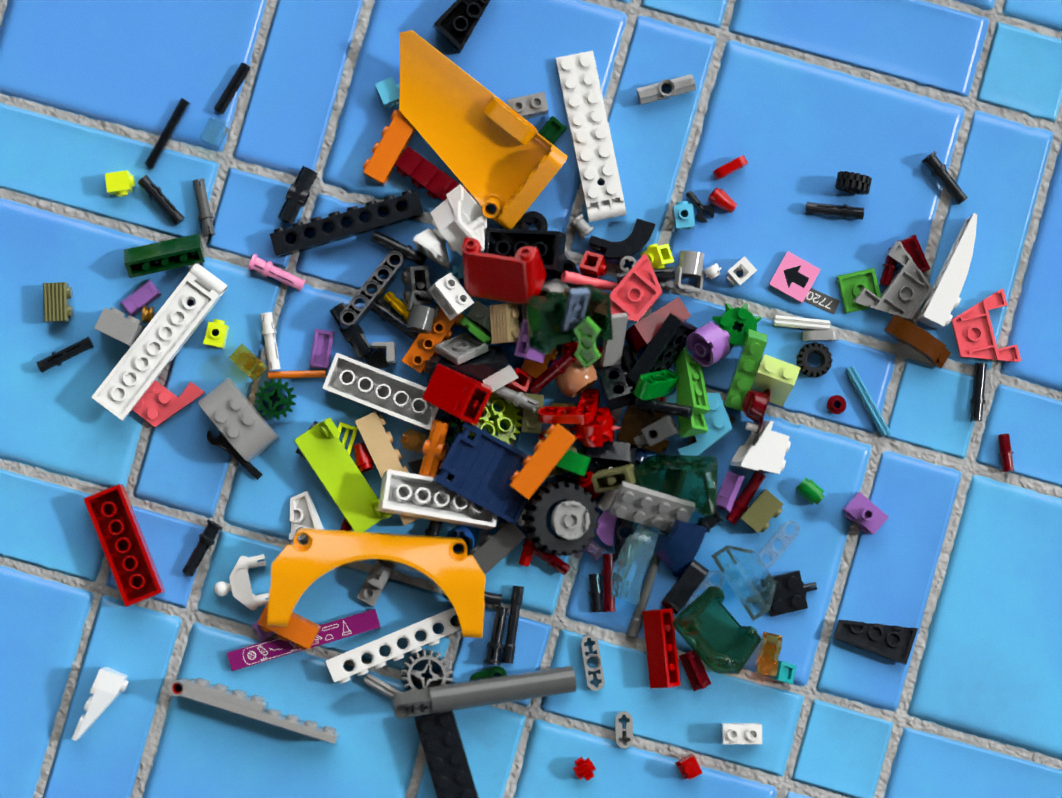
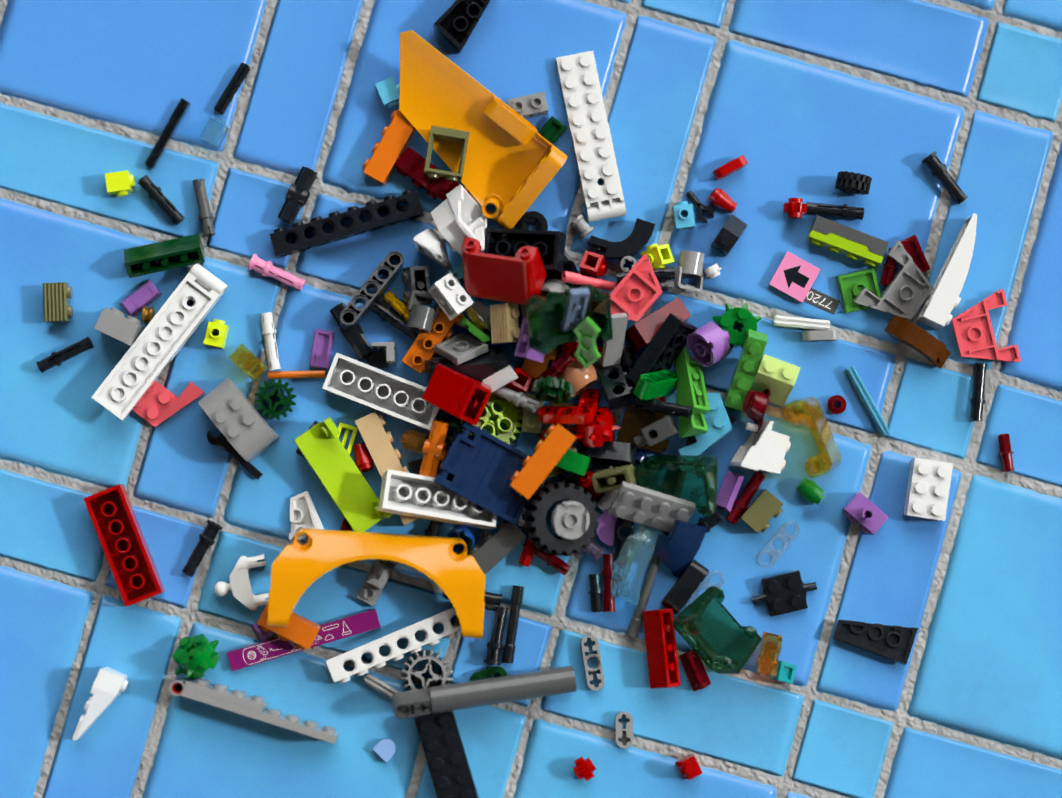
black pin [370,230,427,266] -> none
light grey piece [637,74,696,105] -> none
clear light blue wedge [711,545,777,621] -> none
white brick [721,723,762,744] -> none
white brick [726,256,757,287] -> none
black tyre [796,342,833,378] -> none
none -> green brick [172,634,219,679]
none -> light blue tile [373,739,396,762]
none -> olive window [423,126,469,182]
none -> clear yellow tile [466,306,488,330]
none -> dark green gear [532,376,574,404]
none -> black slope [711,215,747,256]
none -> clear yellow windscreen [781,396,842,479]
none -> red gear [783,198,807,219]
none -> piece [807,215,889,267]
none -> white brick [903,458,953,521]

